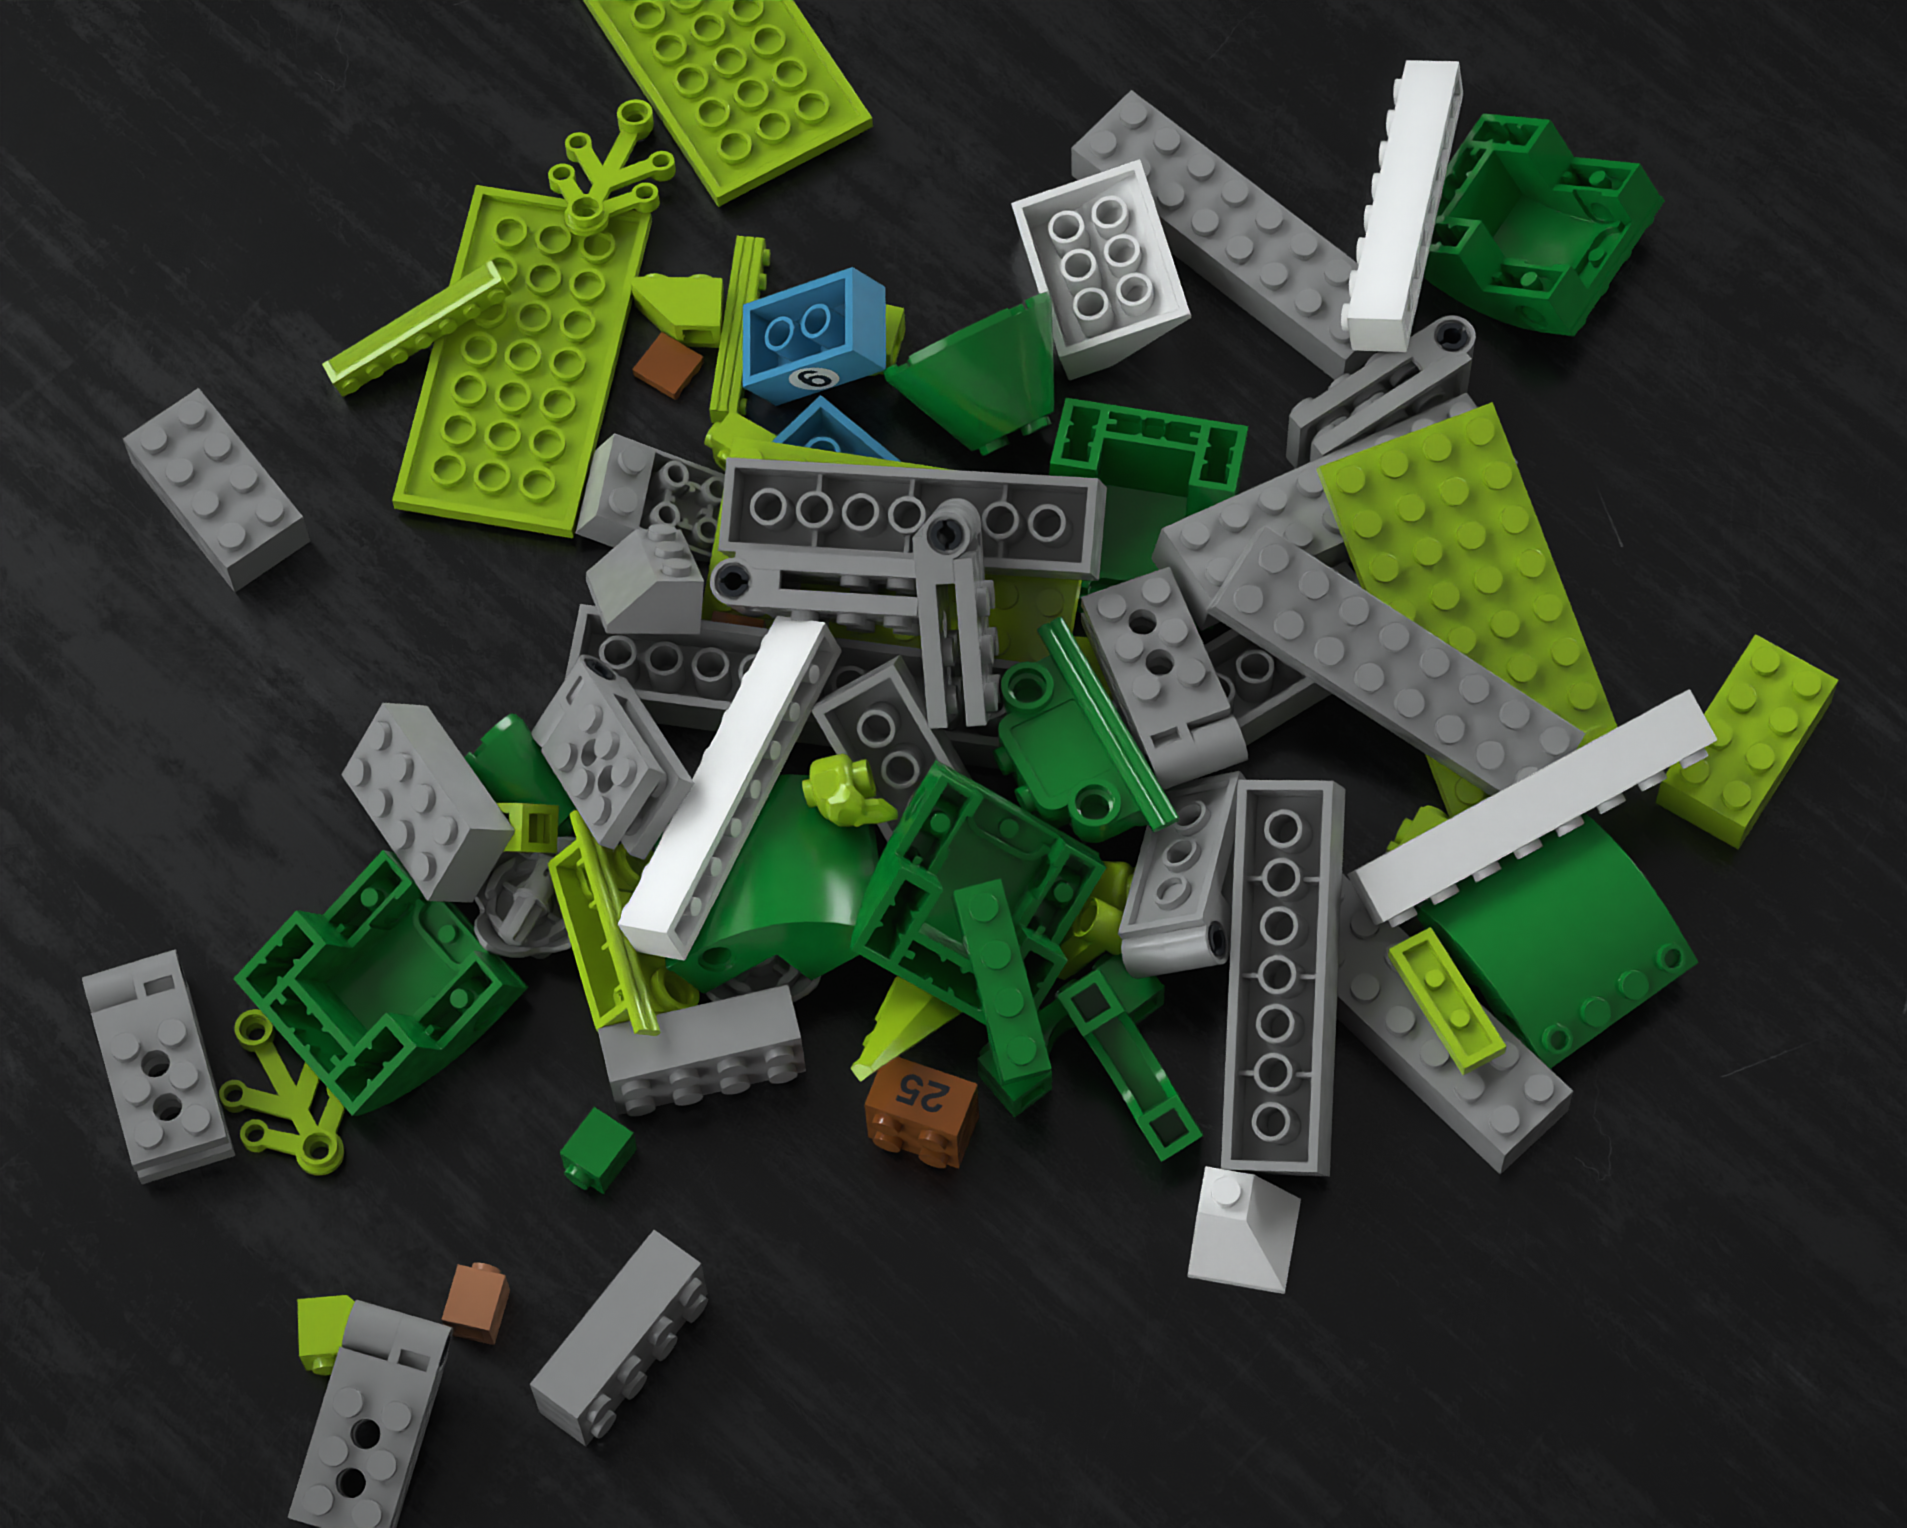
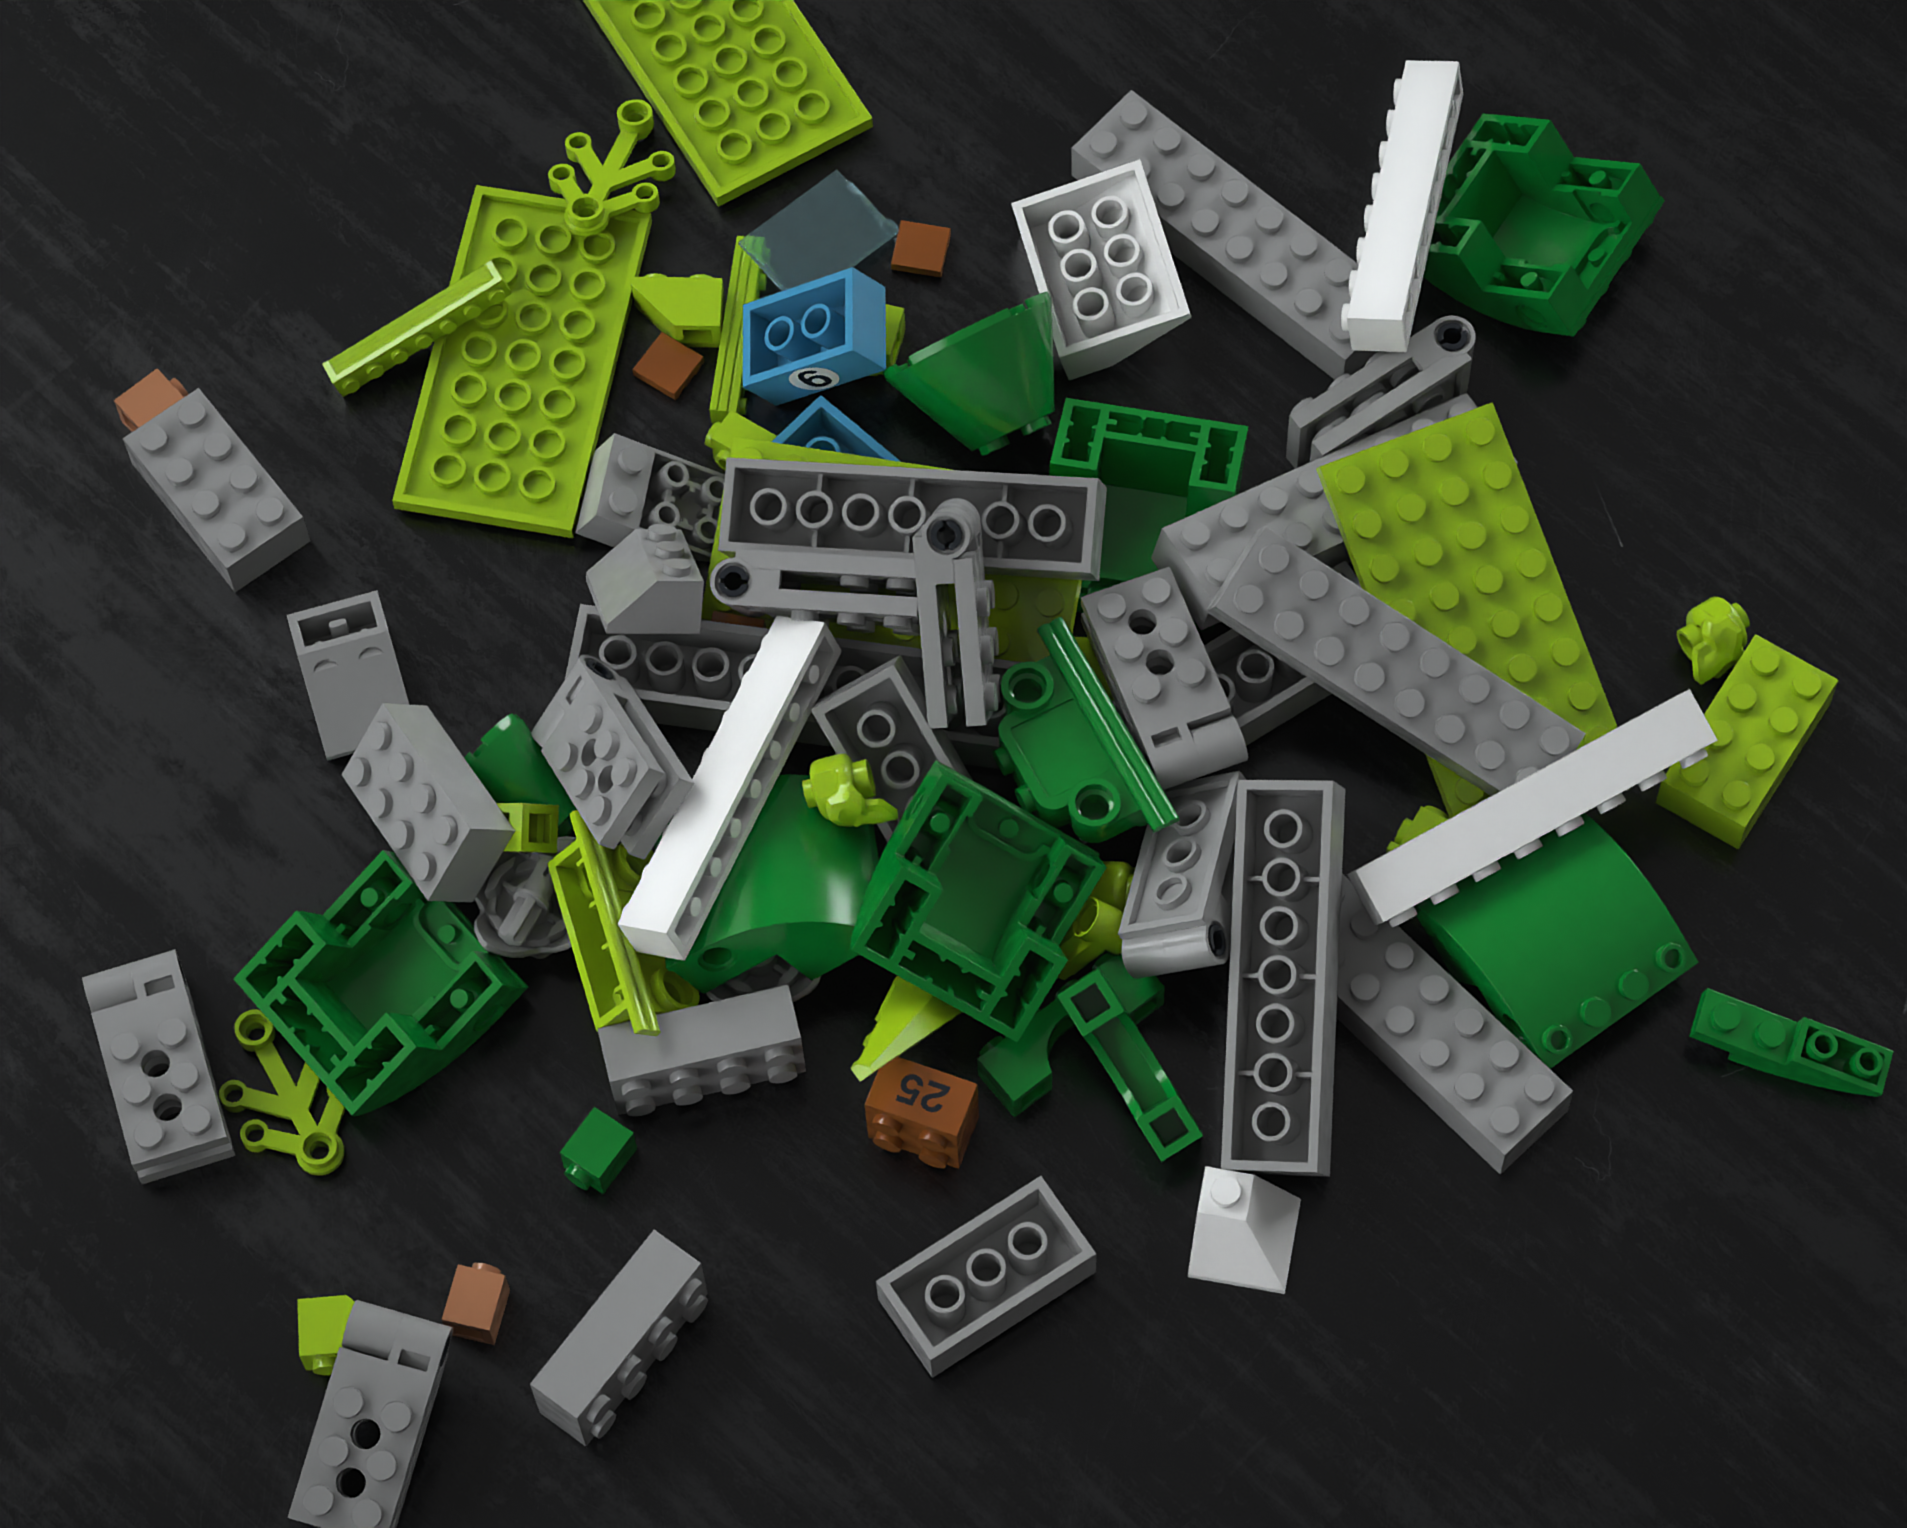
green arch [951,878,1052,1086] -> none
lime plate [1388,927,1507,1076] -> none
none -> nougat brick [114,368,188,432]
none -> light grey slope [287,590,409,761]
none -> clear light blue piece [738,170,899,291]
none -> light grey brick [876,1176,1096,1378]
none -> dark orange piece [891,220,951,278]
none -> lime head [1677,597,1750,685]
none -> green slope [1689,988,1894,1097]

